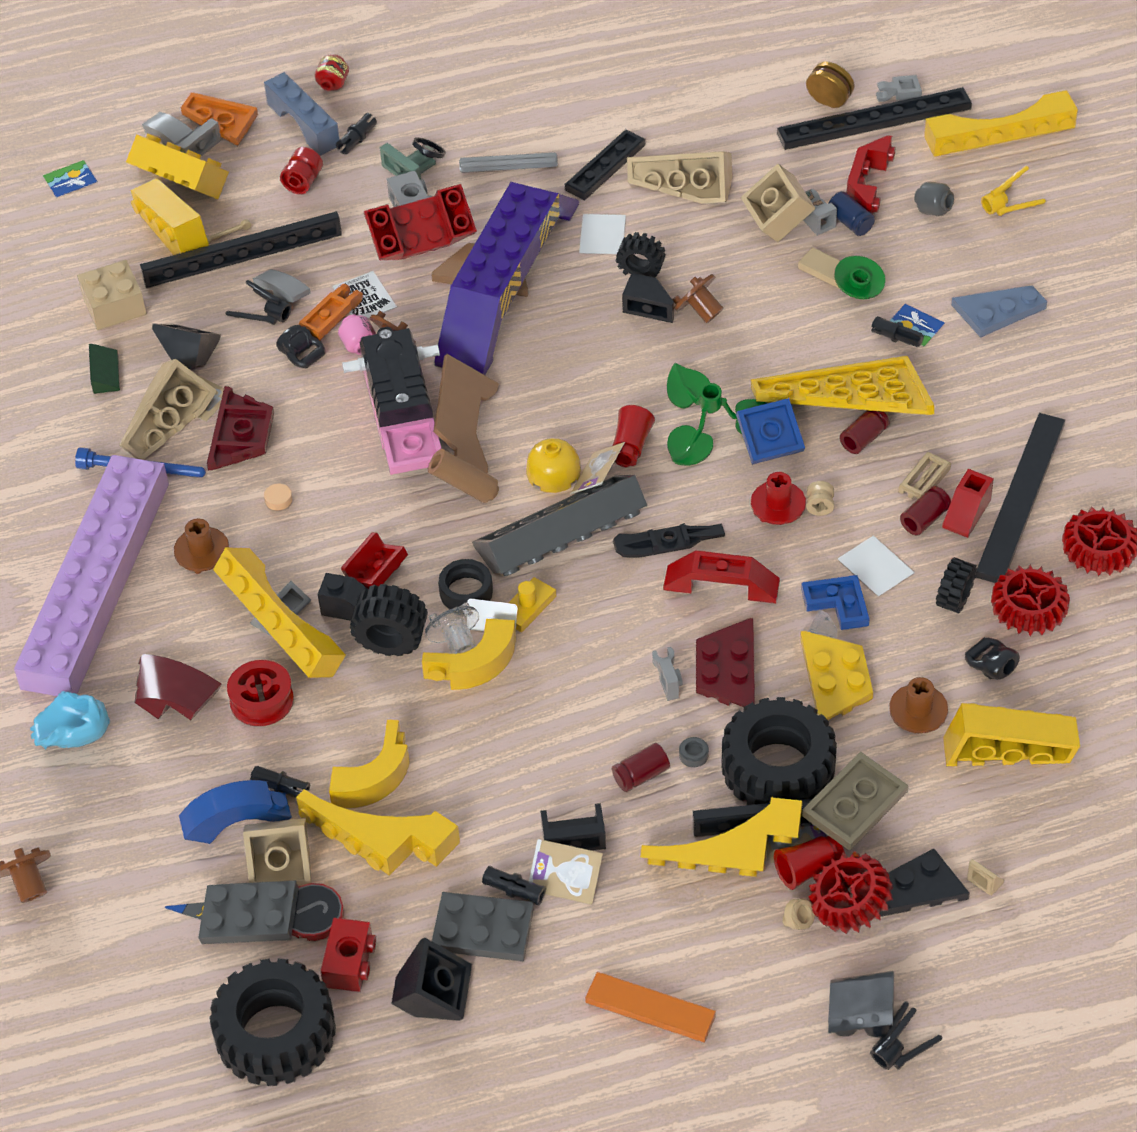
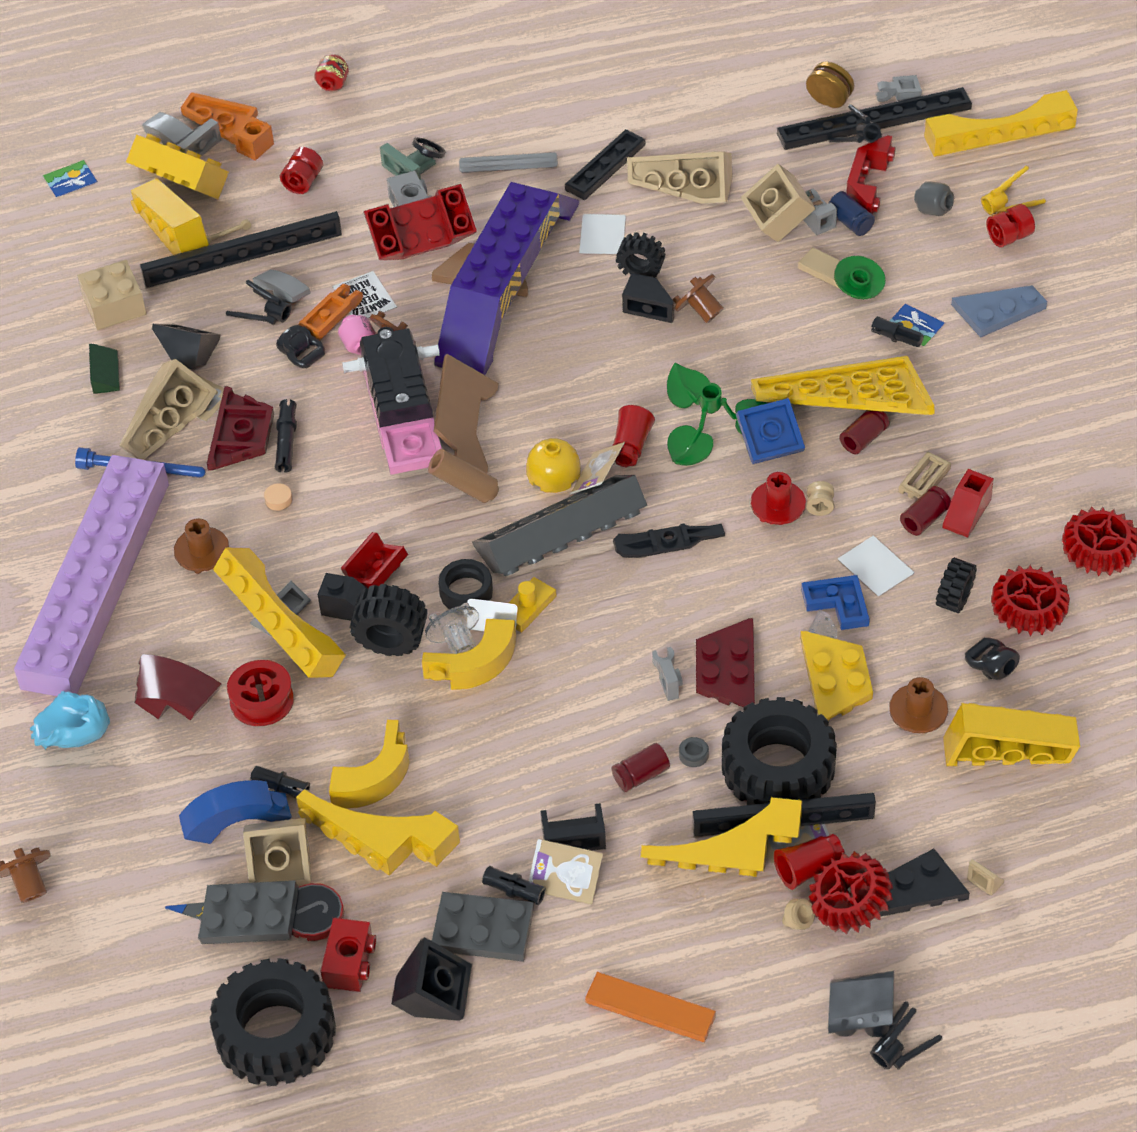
sand blue arch [264,72,339,156] -> none
black pin [336,113,377,154] -> none
red slope [663,550,780,604] -> none
dark tan plate [802,751,909,851] -> none
black tile [976,413,1066,583] -> none
none -> orange brick [234,117,274,161]
none -> black pin [274,399,297,473]
none -> black plant [829,104,882,143]
none -> red wheel [986,203,1035,248]

